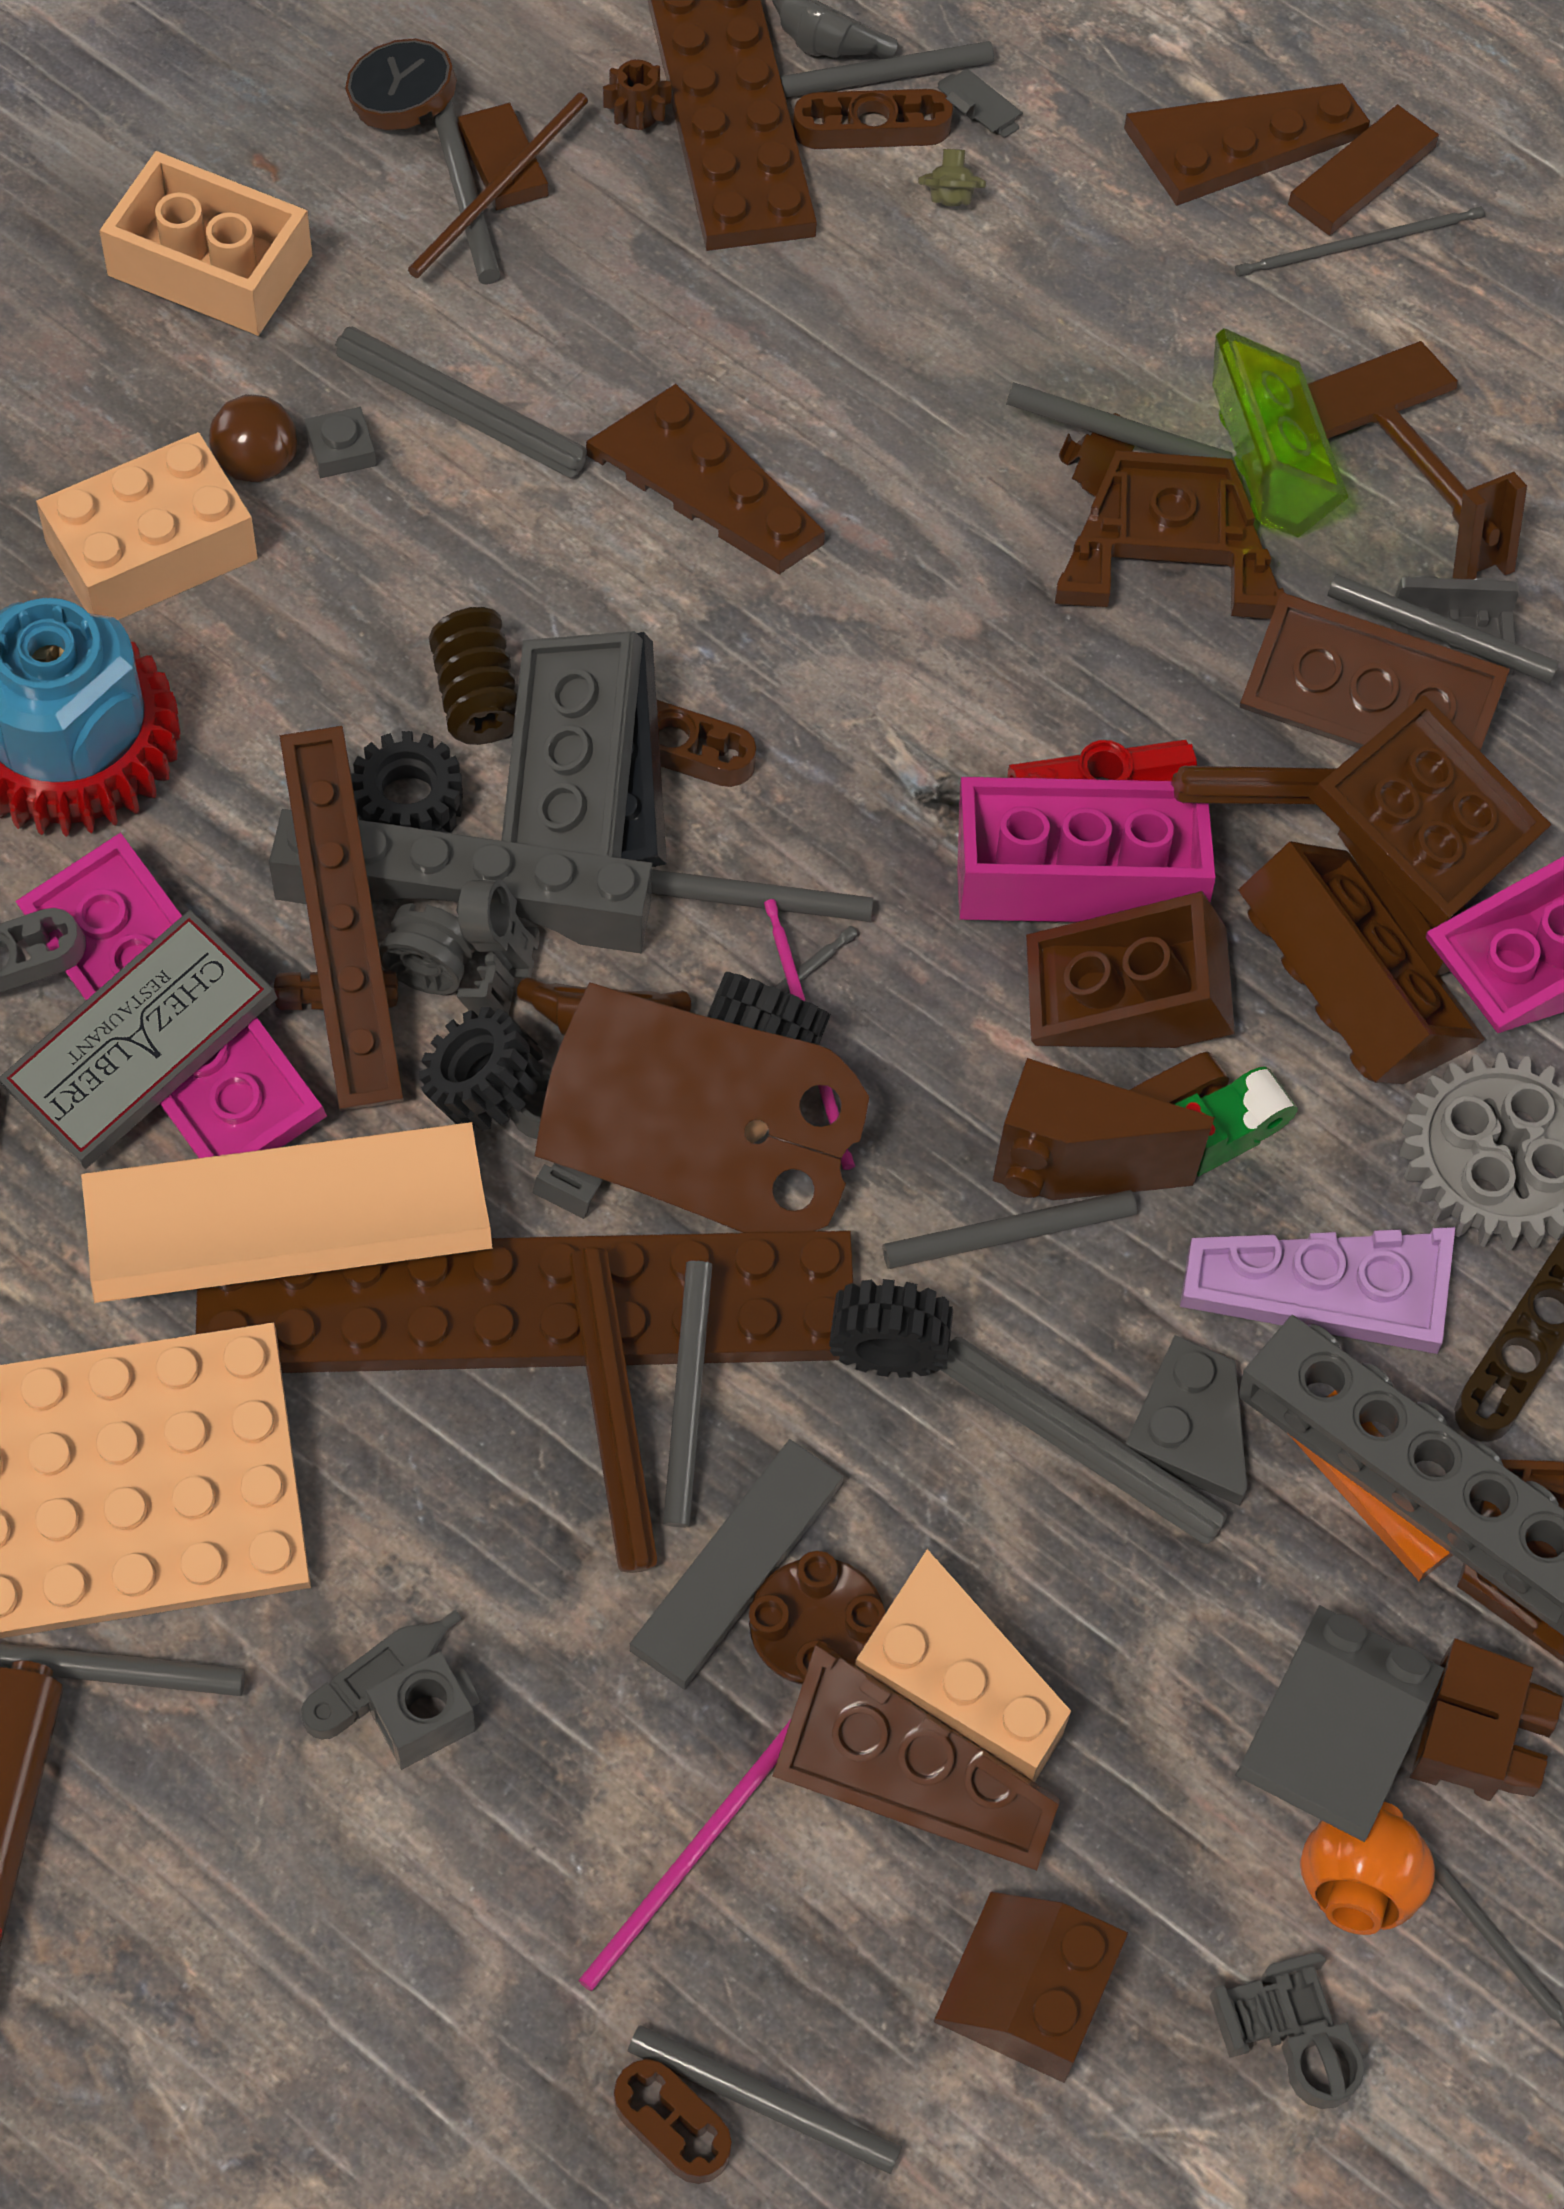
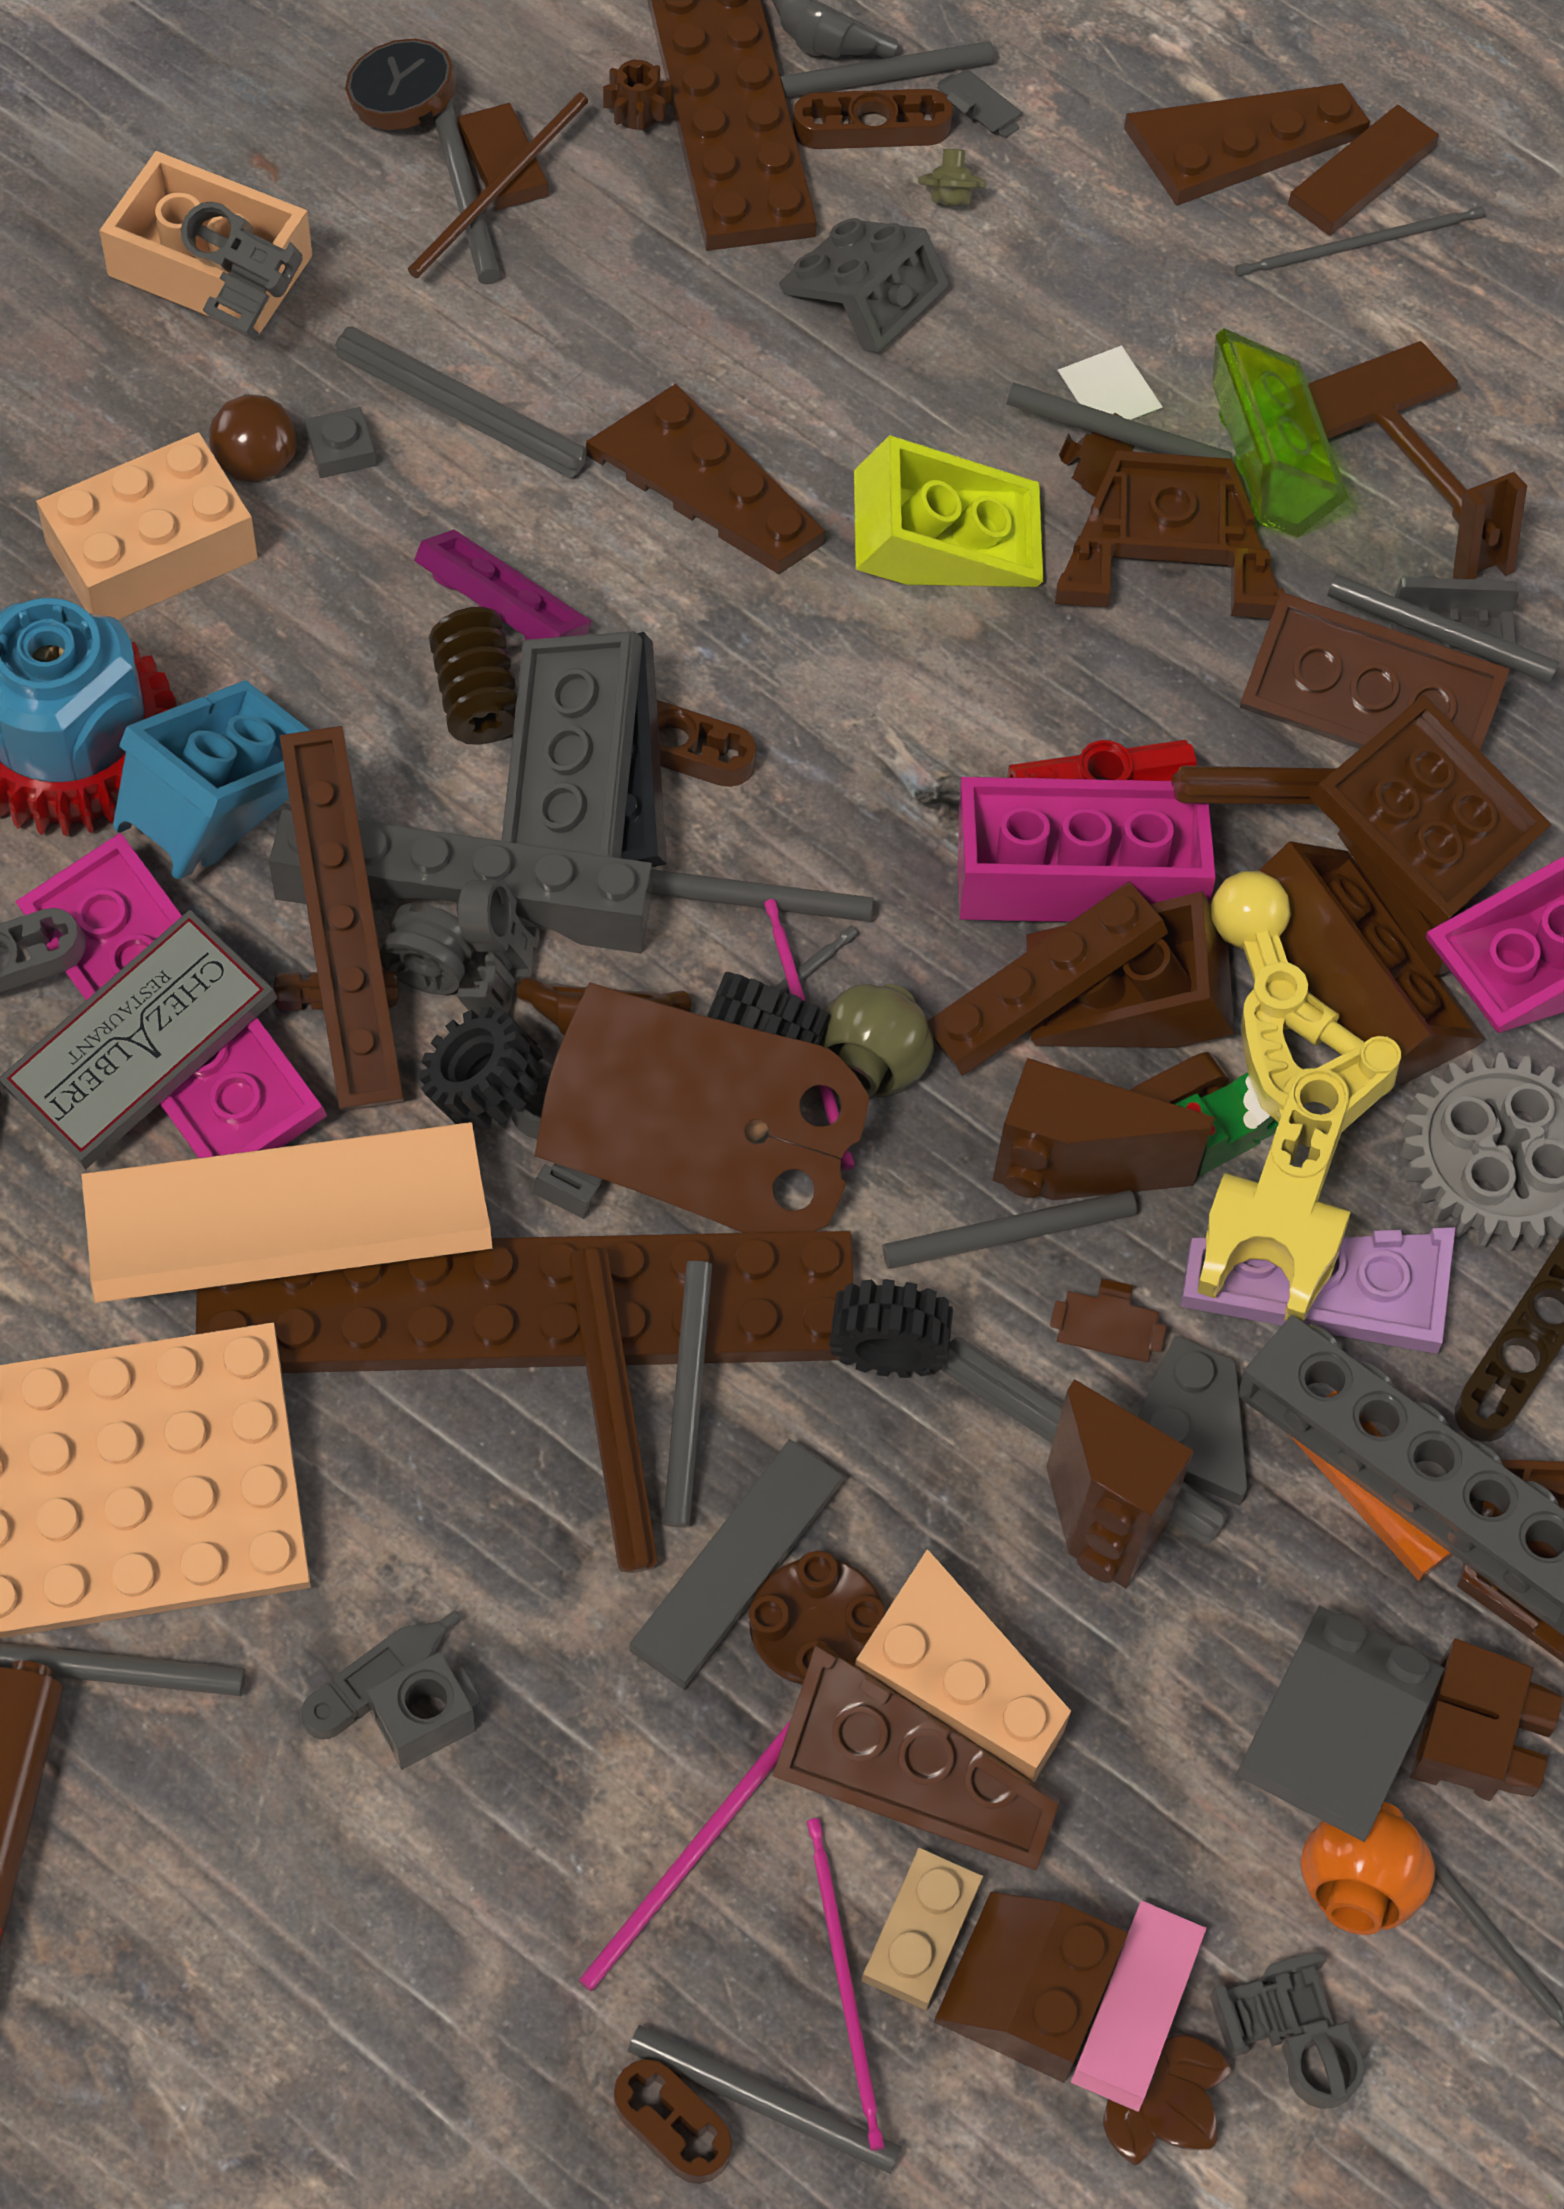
black tyre [351,731,463,833] -> none
none -> dark azure piece [113,680,310,879]
none -> dark grey piece [181,202,303,341]
none -> magenta plate [414,529,592,640]
none -> dark grey bracket [779,218,949,352]
none -> dark pink piece [807,1818,885,2151]
none -> olive plant [819,984,934,1097]
none -> neon yellow slope [854,435,1043,587]
none -> tan plate [861,1848,983,2011]
none -> reddish brown plate [928,881,1168,1076]
none -> reddish brown slope [1046,1379,1194,1589]
none -> reddish brown piece [1050,1278,1167,1363]
none -> white sticker [1057,345,1163,420]
none -> bright pink tile [1071,1900,1207,2112]
none -> reddish brown plate [1103,2035,1231,2166]
none -> light yellow piece [1198,871,1401,1322]

